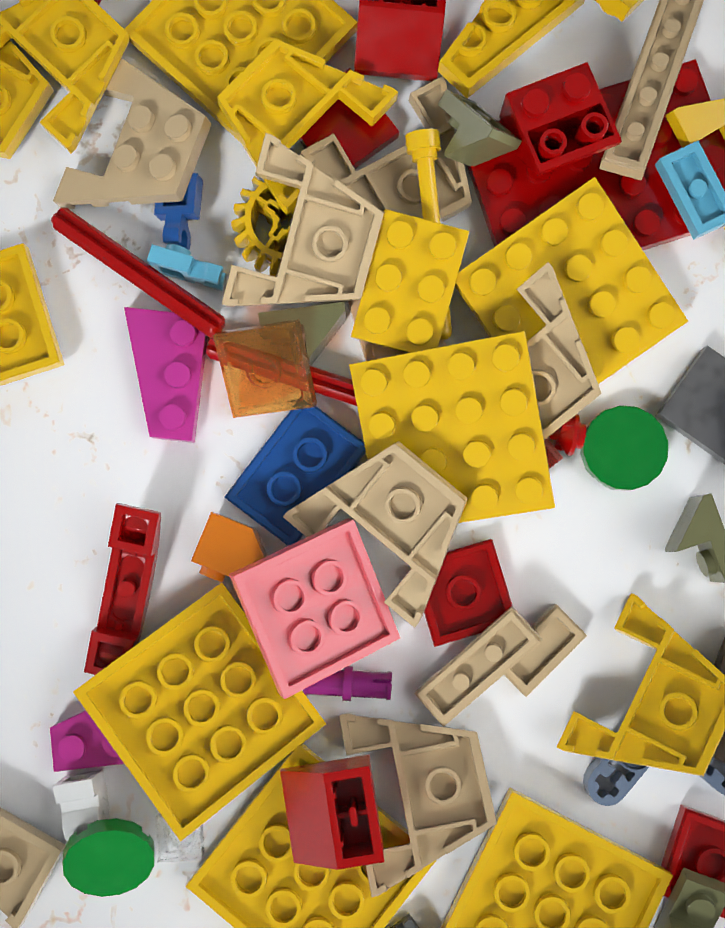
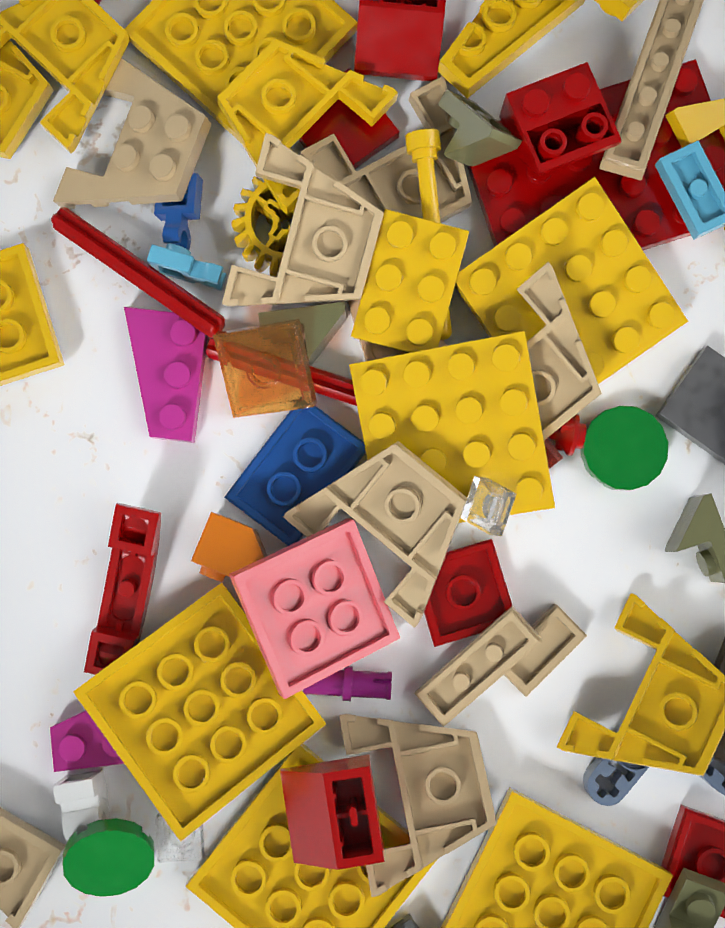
none -> clear plate [461,476,517,536]

